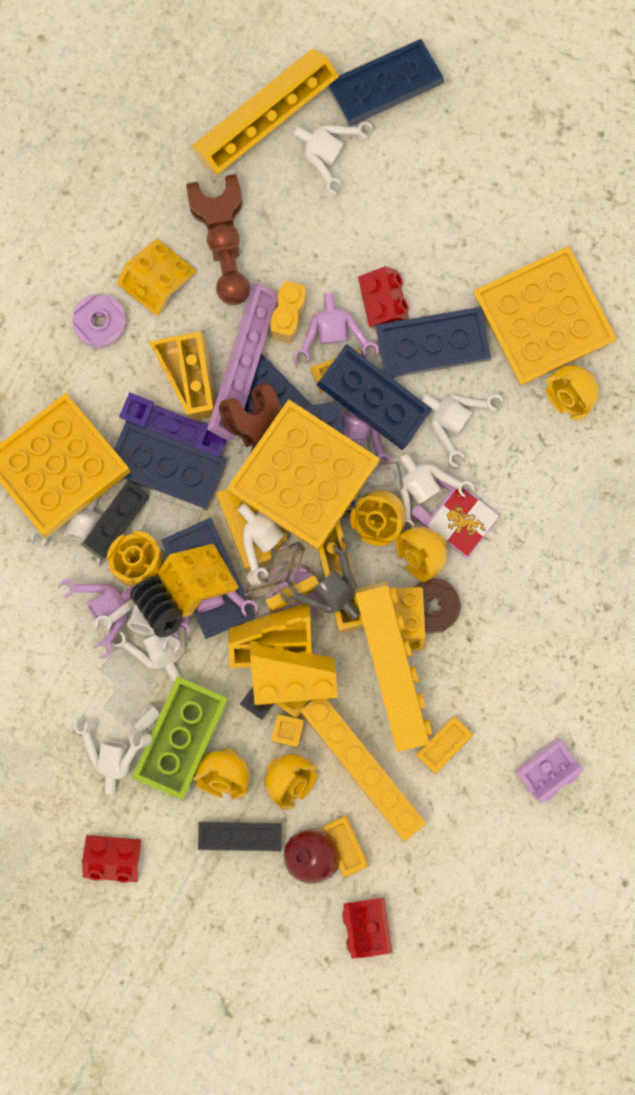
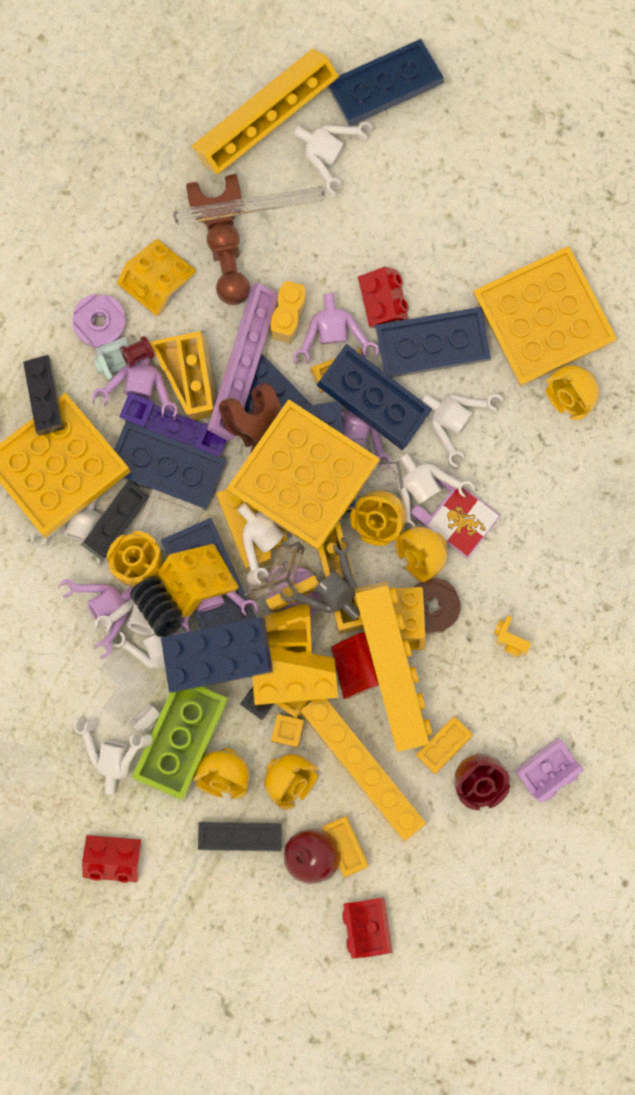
none -> black plate [23,355,65,436]
none -> lavender piece [92,358,178,420]
none -> light aqua bracket [94,337,129,380]
none -> dark red bush [120,336,155,369]
none -> dark blue plate [161,617,273,693]
none -> clear axle [173,186,325,225]
none -> red tile [331,632,379,699]
none -> dark red cylinder [453,754,510,810]
none -> yellow bracket [493,615,531,658]

